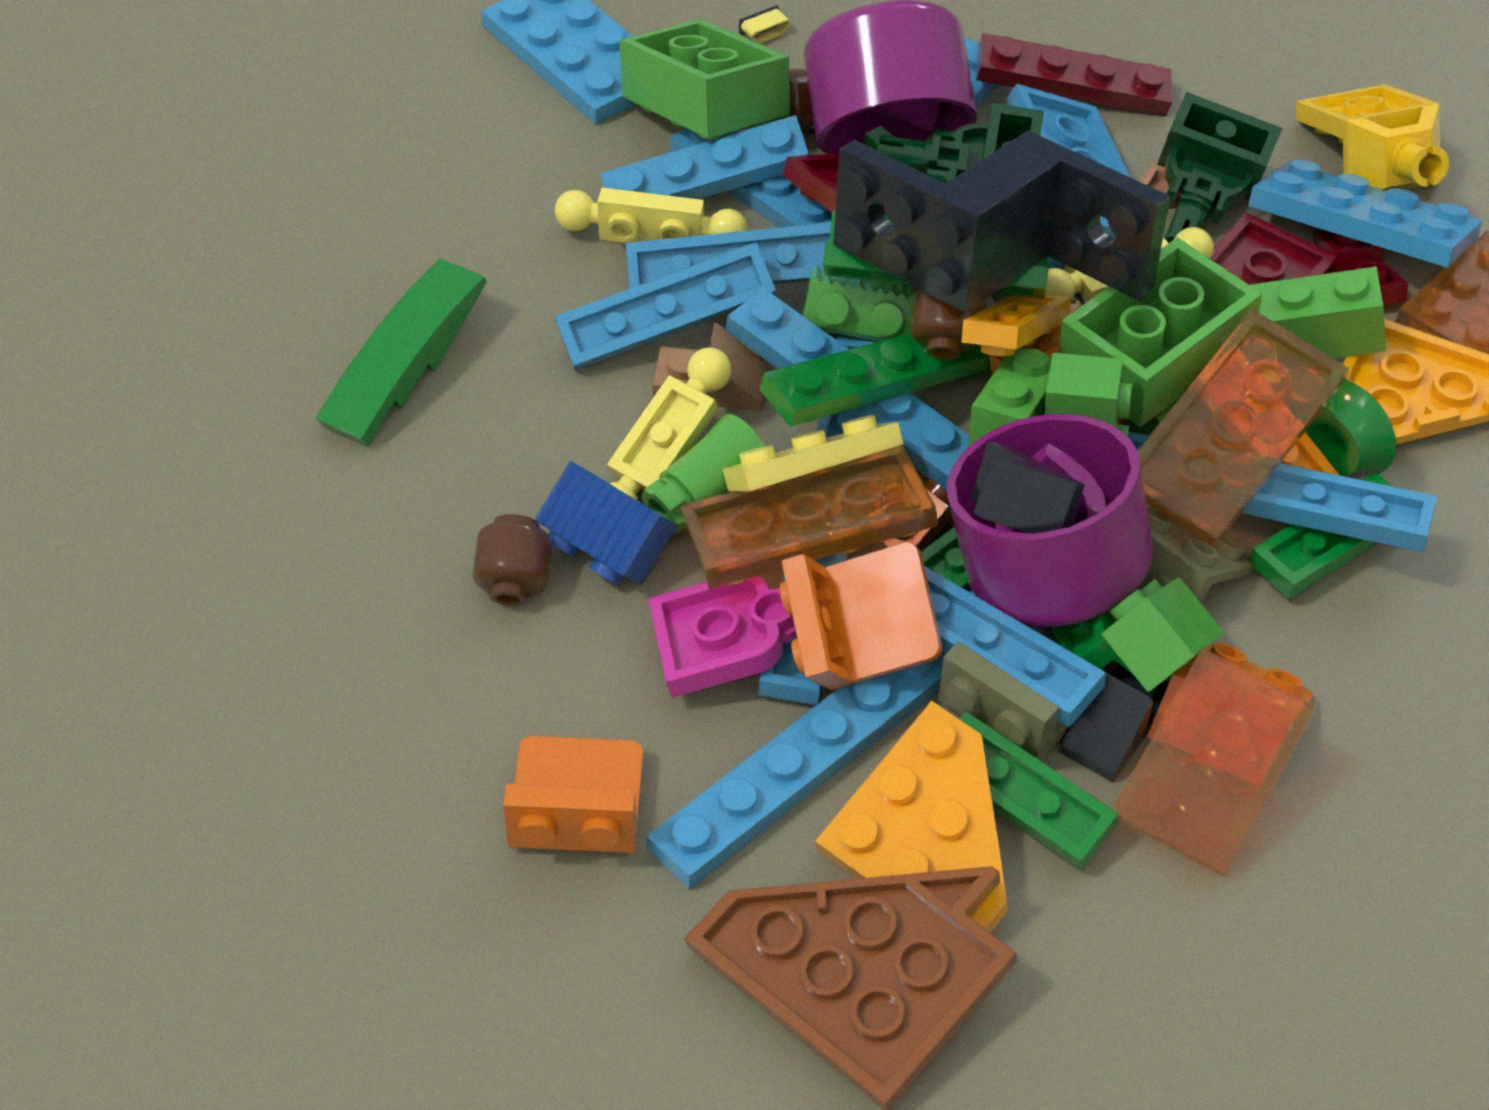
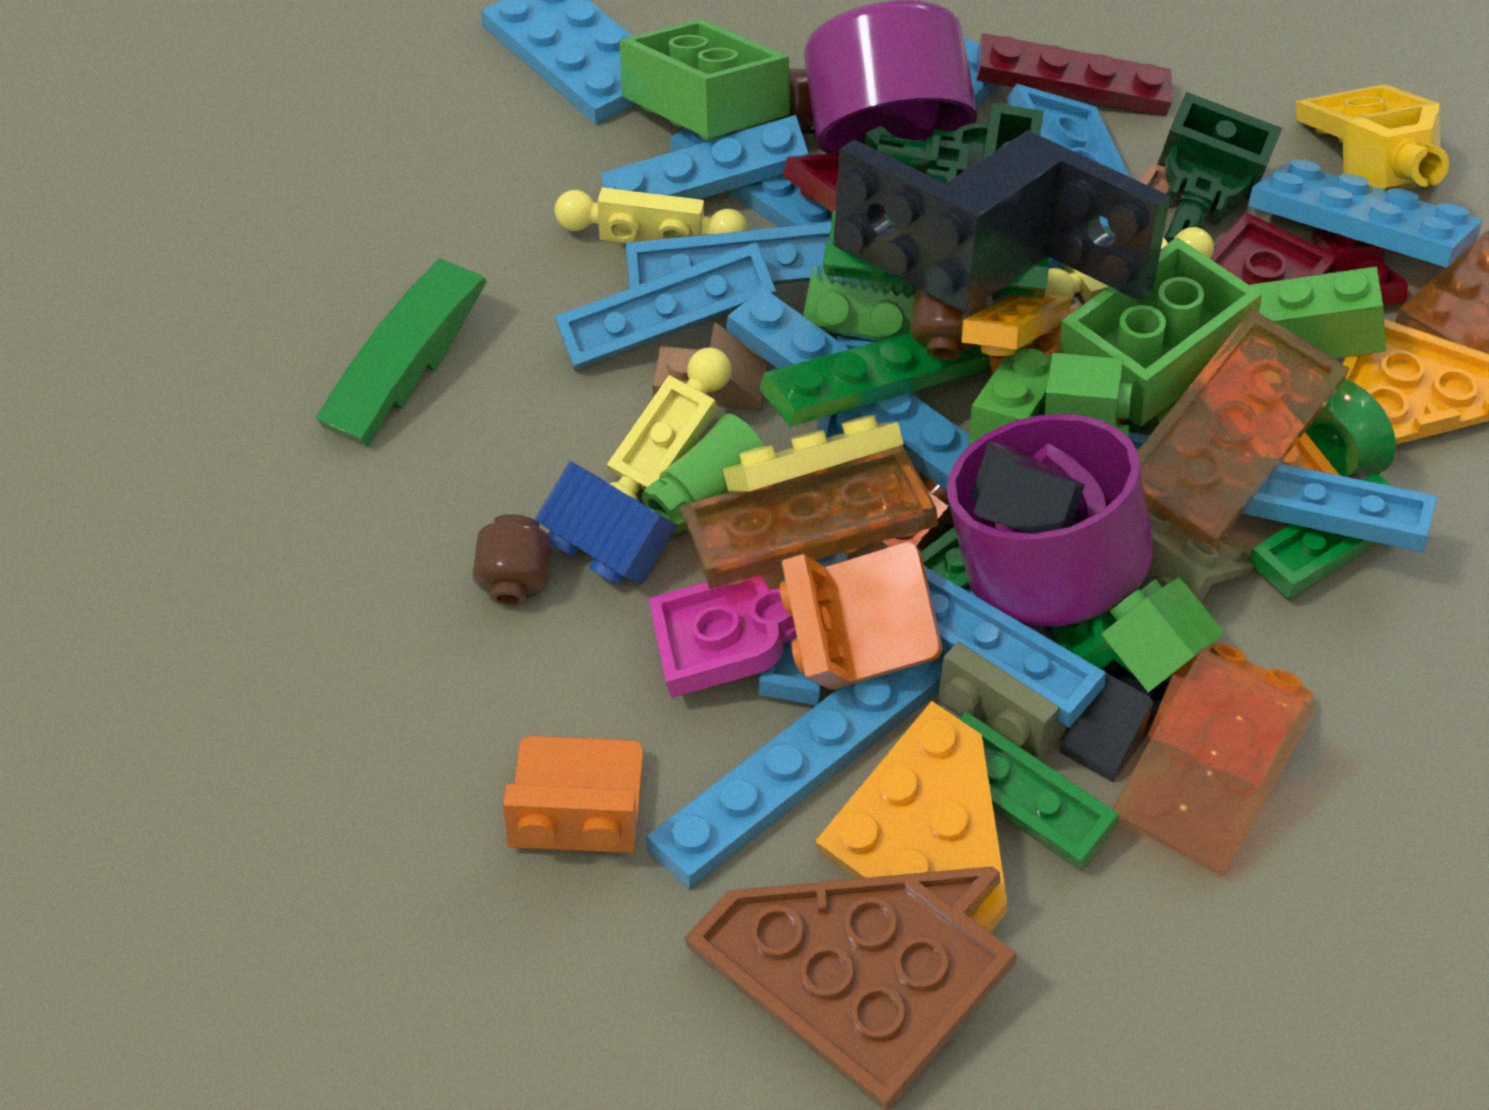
light yellow piece [739,5,790,44] -> none

